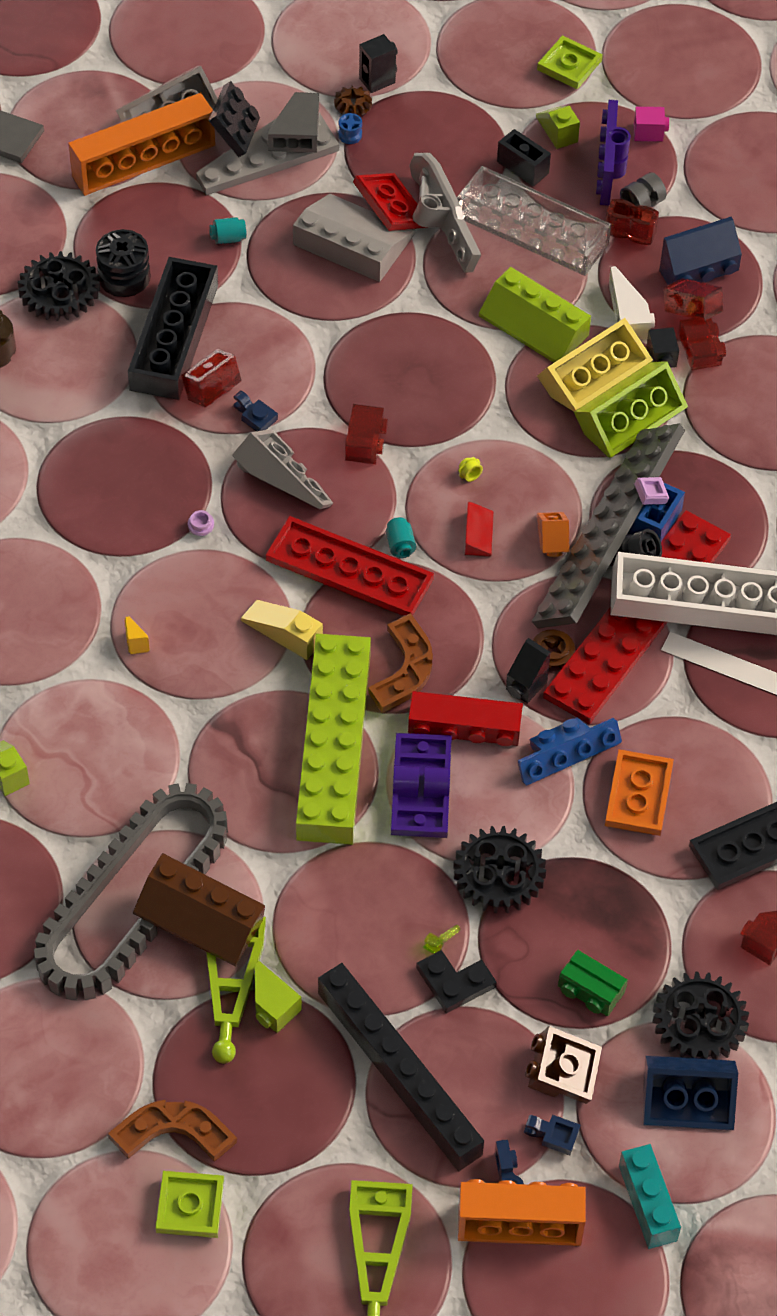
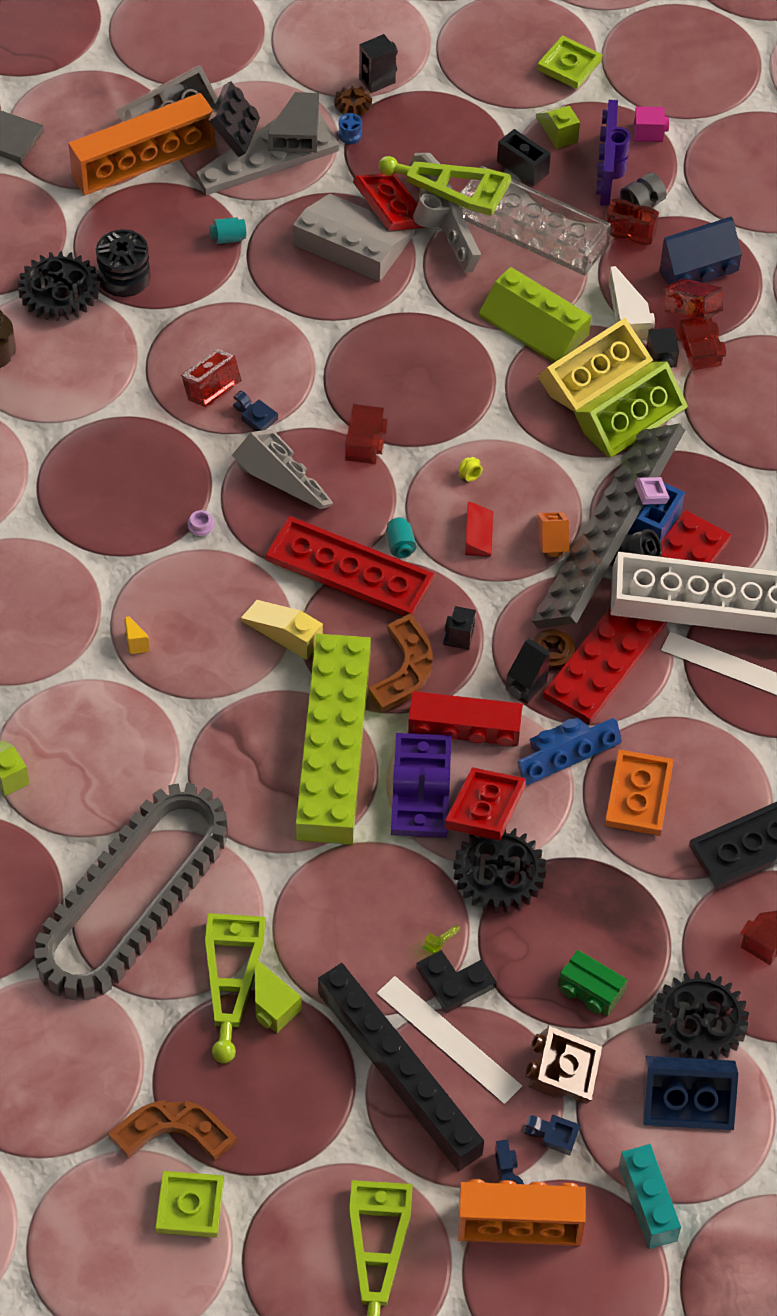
black brick [128,257,218,400] -> none
reddish brown slope [133,853,265,967] -> none
none -> white sticker [377,976,522,1104]
none -> lime plate [379,156,511,216]
none -> black brick [443,606,476,650]
none -> red plate [445,767,526,840]

